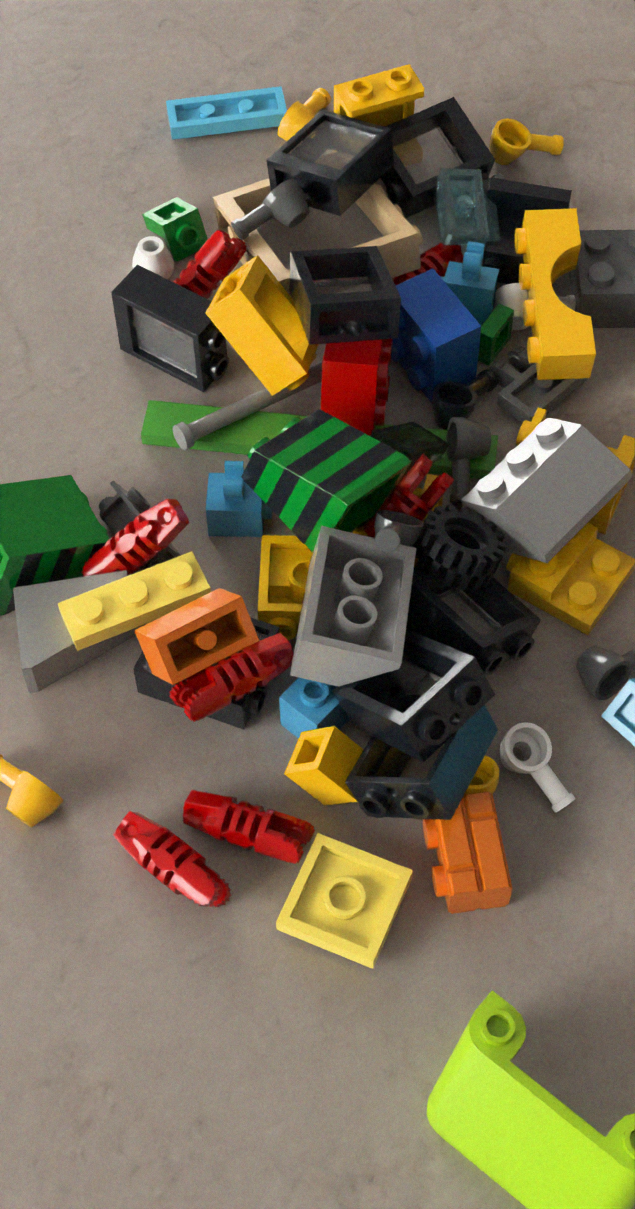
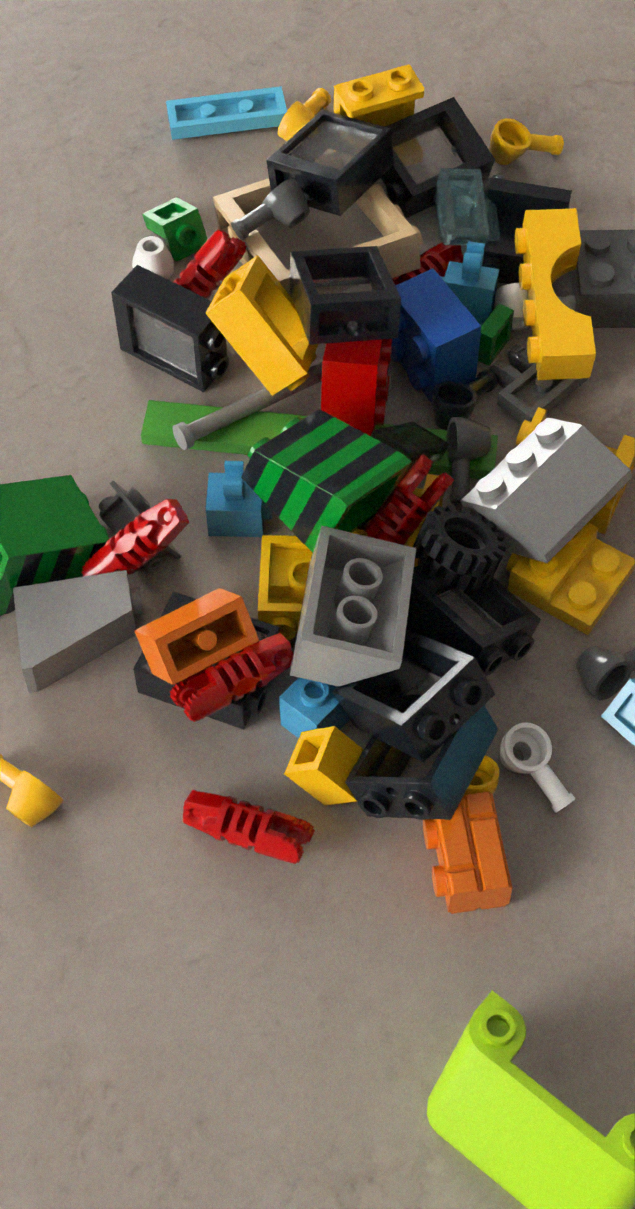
light yellow plate [58,551,211,651] -> none
red hinge [113,811,232,907] -> none
light yellow plate [276,833,413,969] -> none
dark grey bar [374,510,424,553] -> none

